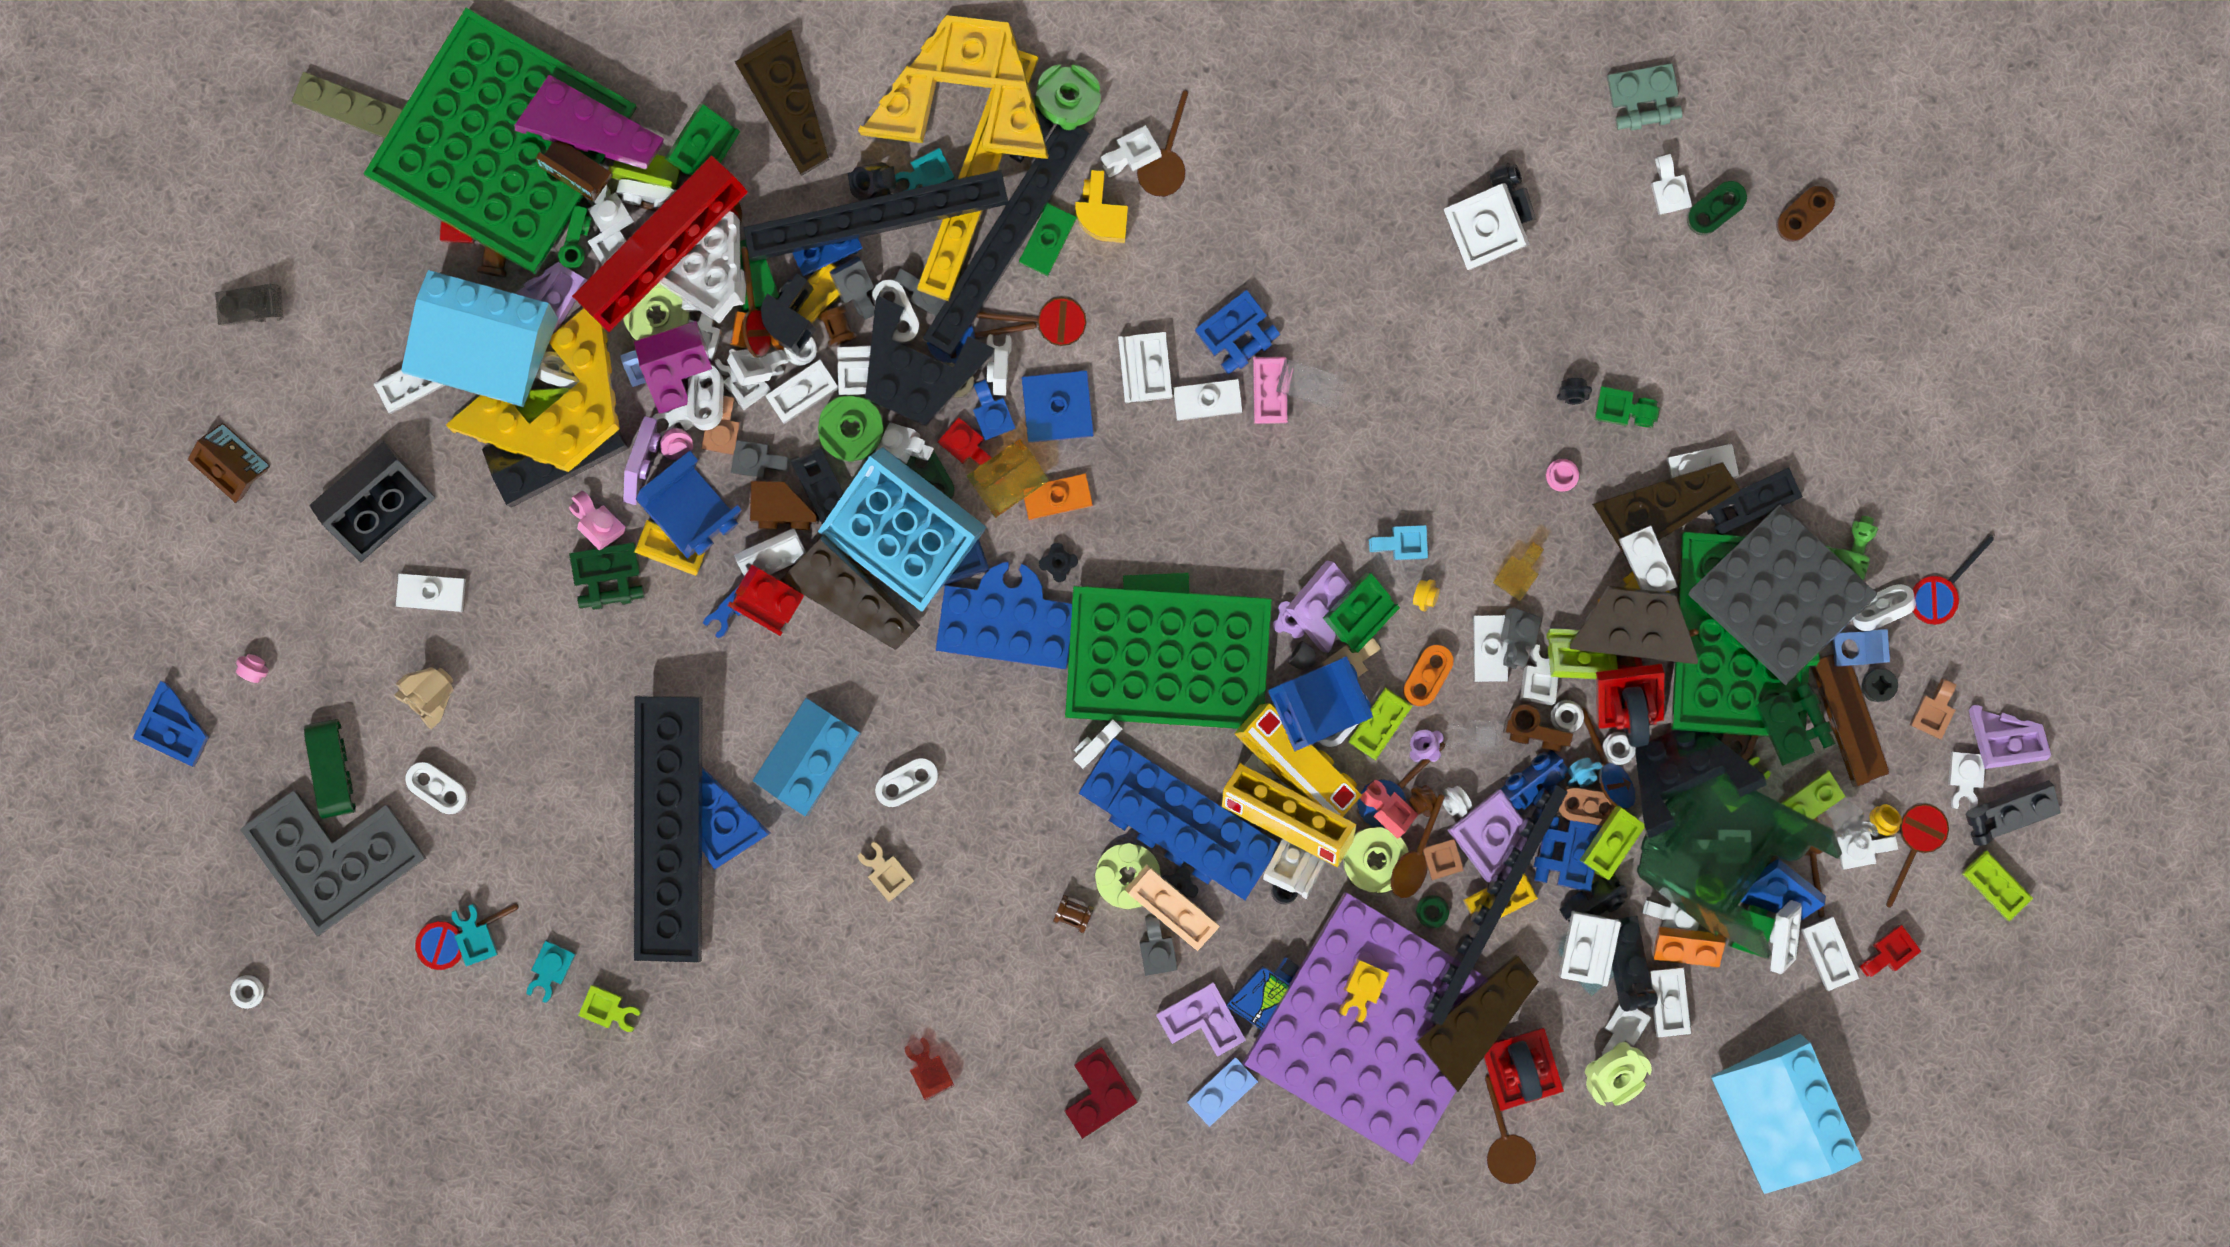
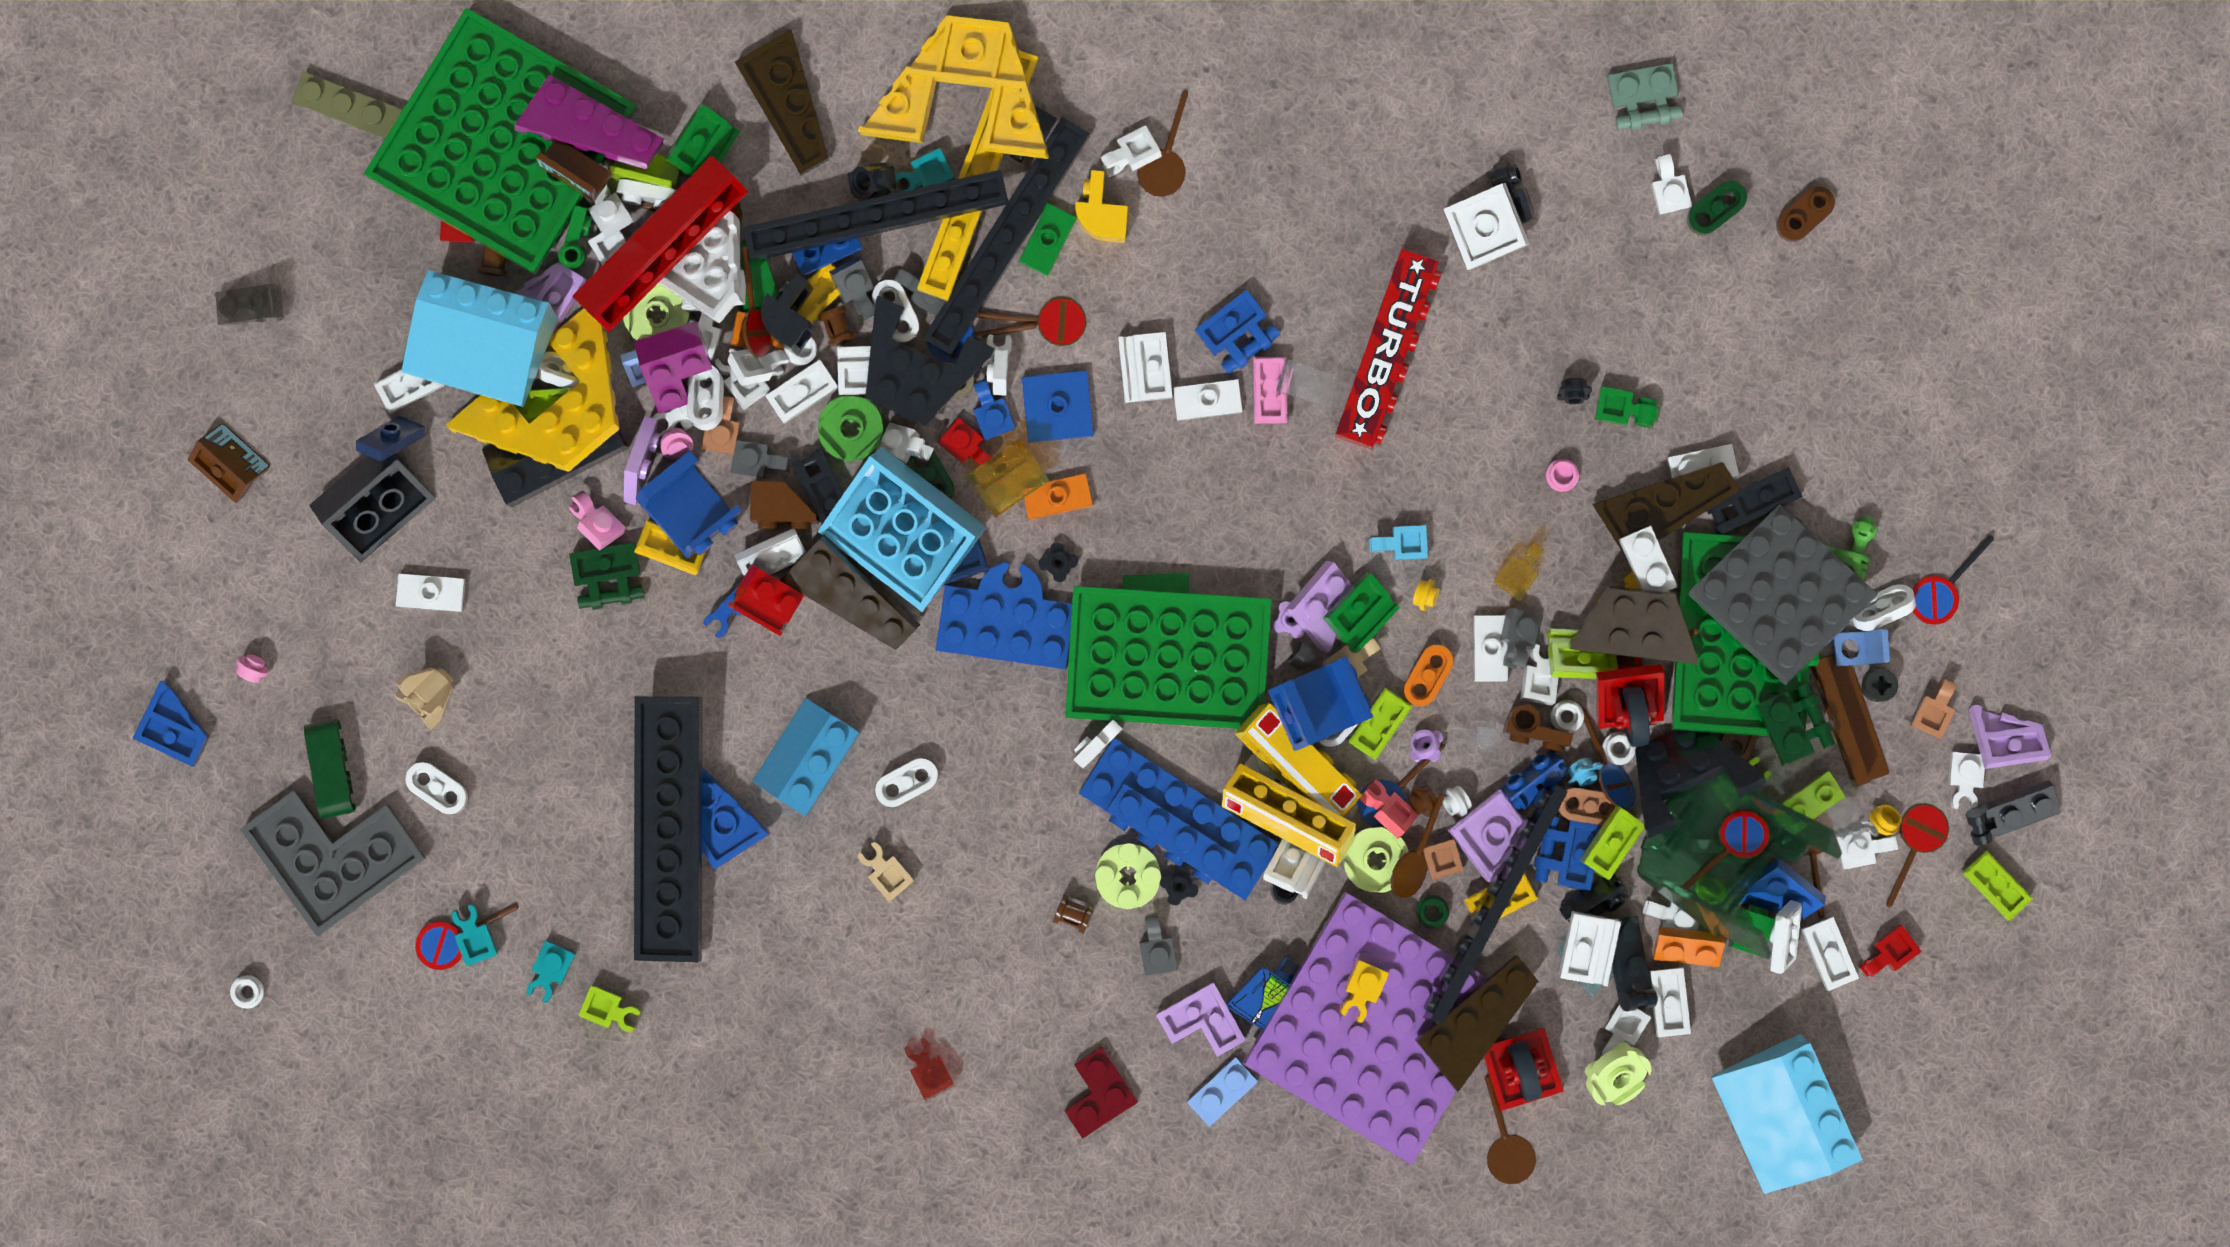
bright green plate [1034,64,1101,130] -> none
light nougat plate [1125,865,1220,951] -> none
none -> dark blue plate [356,416,425,462]
none -> brick [1334,249,1442,450]
none -> piece [1680,811,1770,892]

